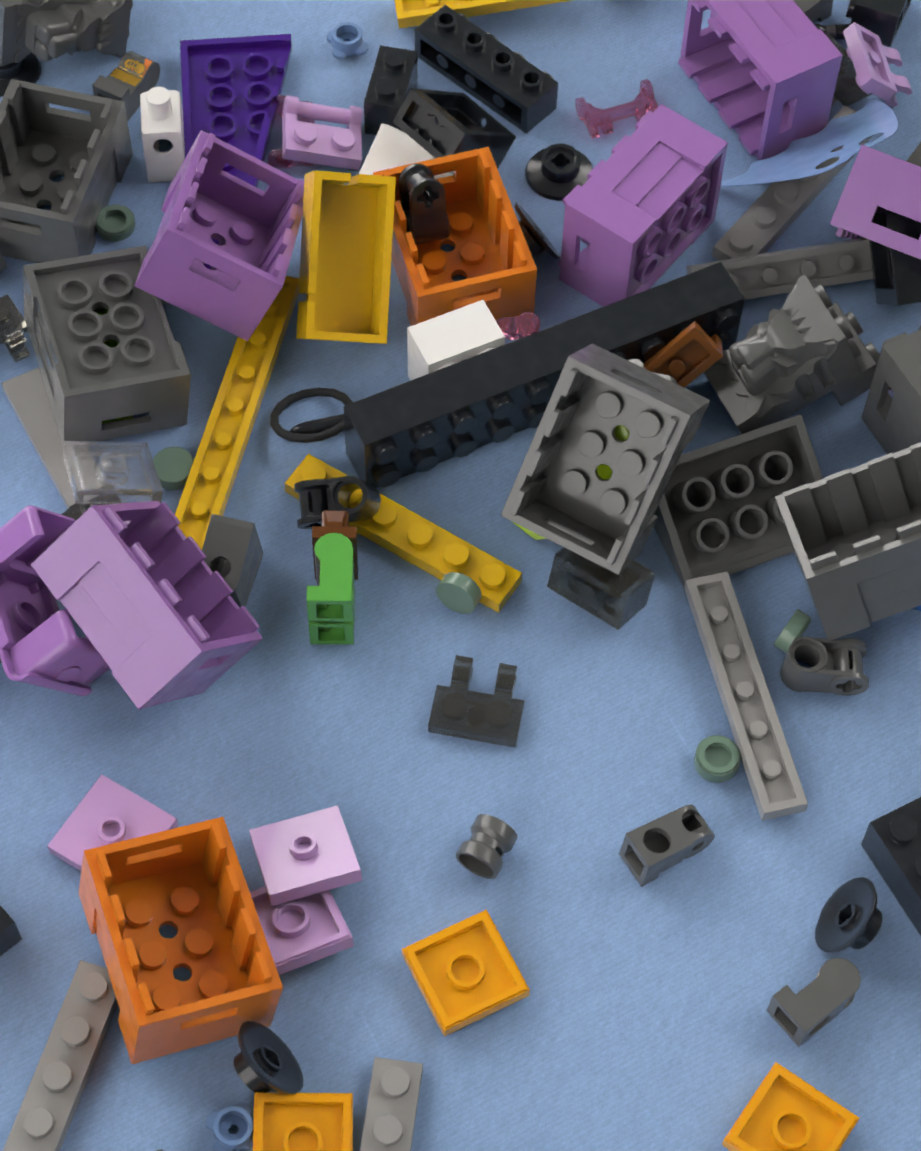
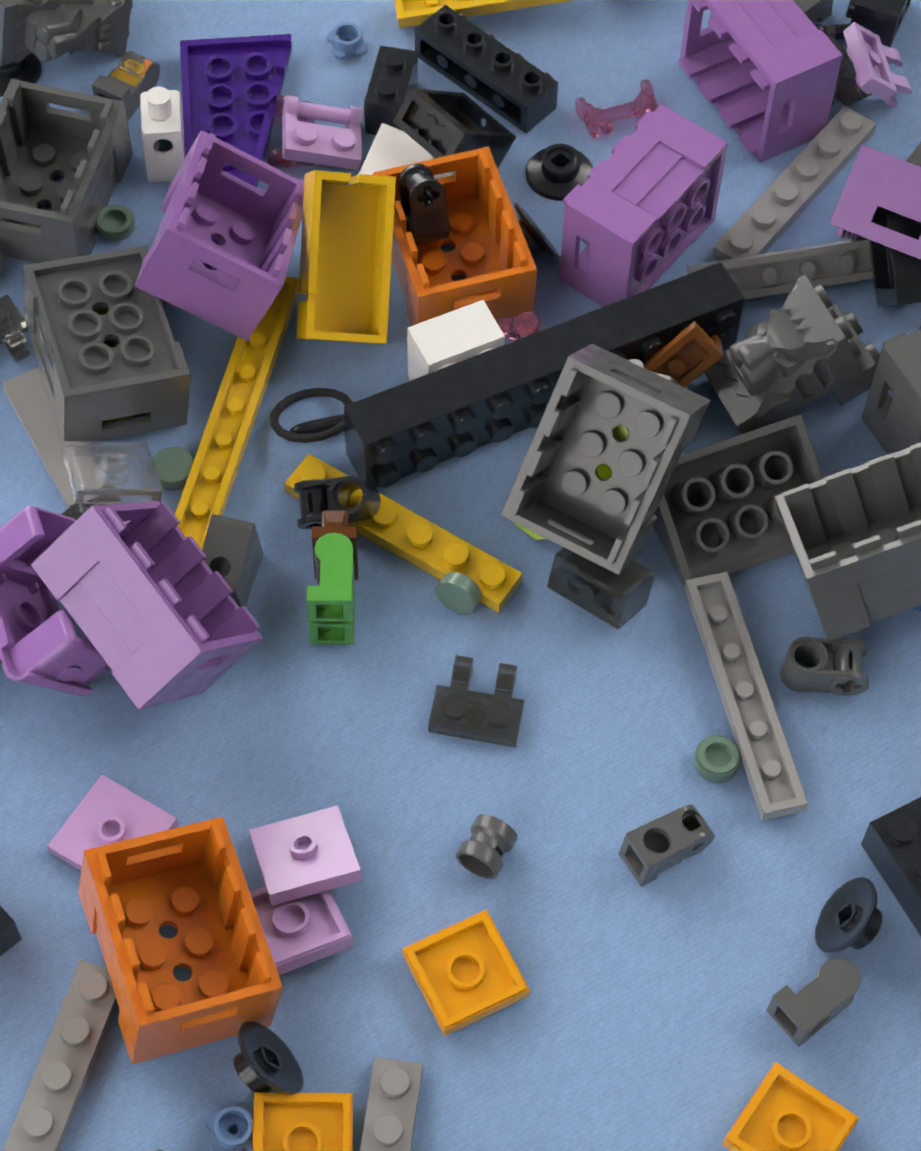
medium blue piece [721,98,899,186] -> none
sand green tile [774,609,812,653] -> none

